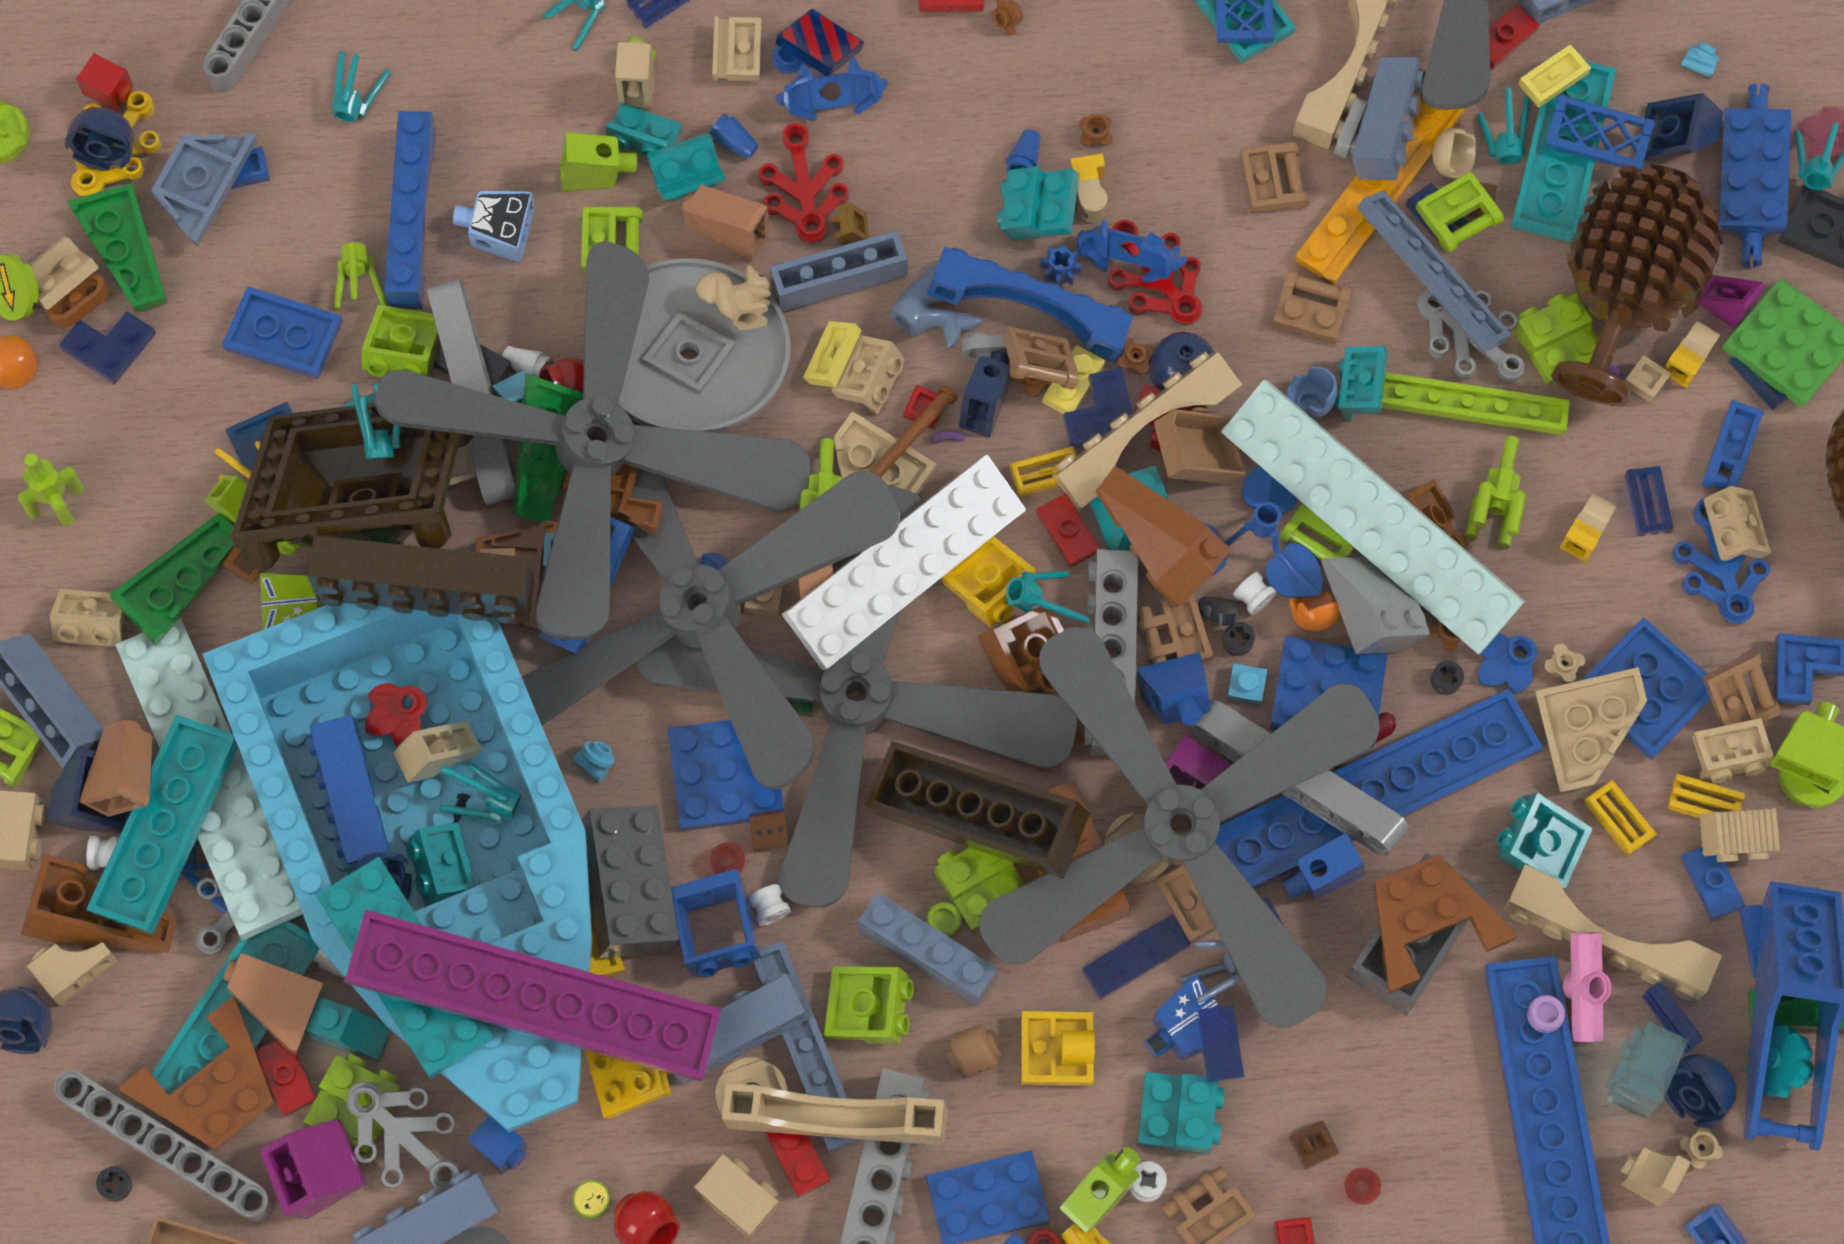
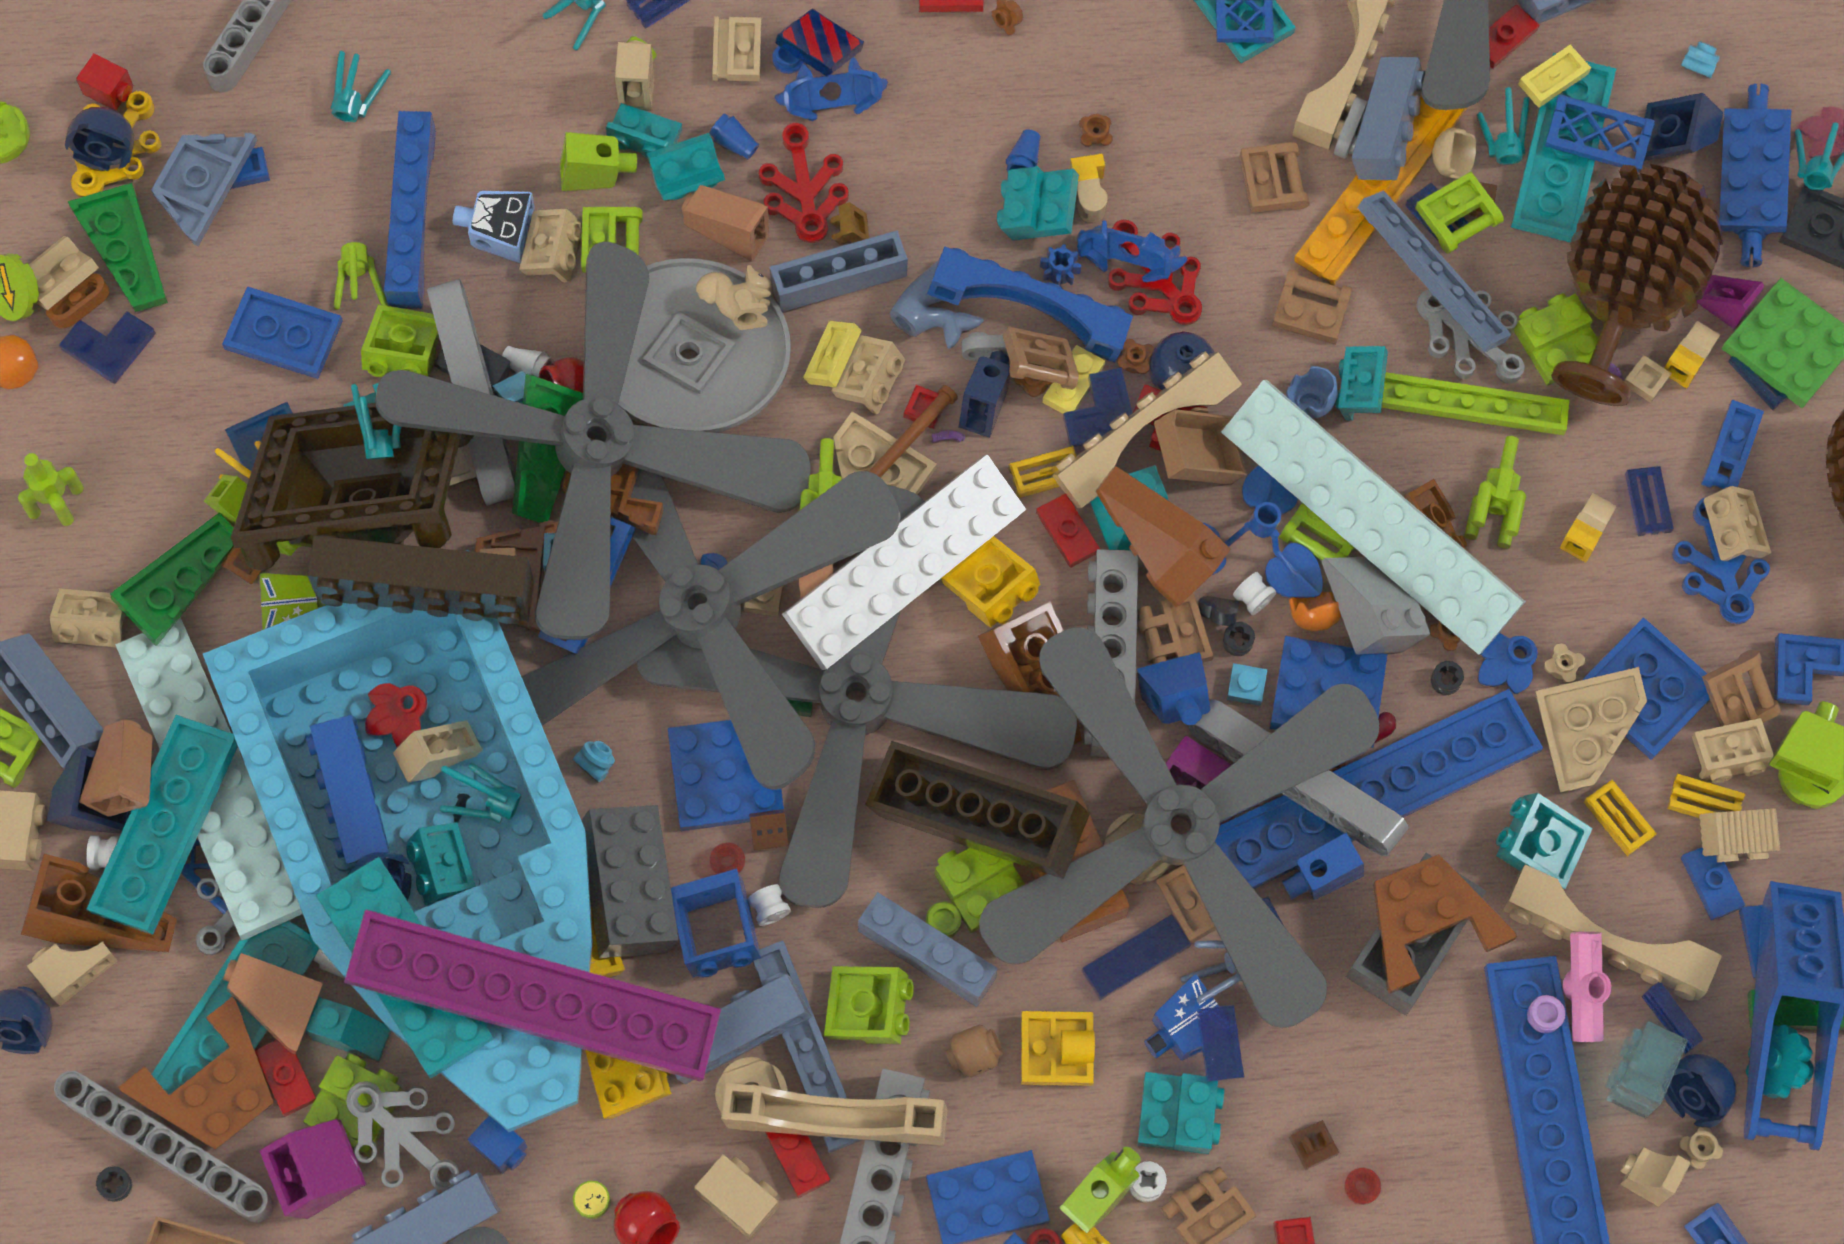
teal plant [1006,571,1090,623] -> none
none -> tan bracket [519,209,582,282]

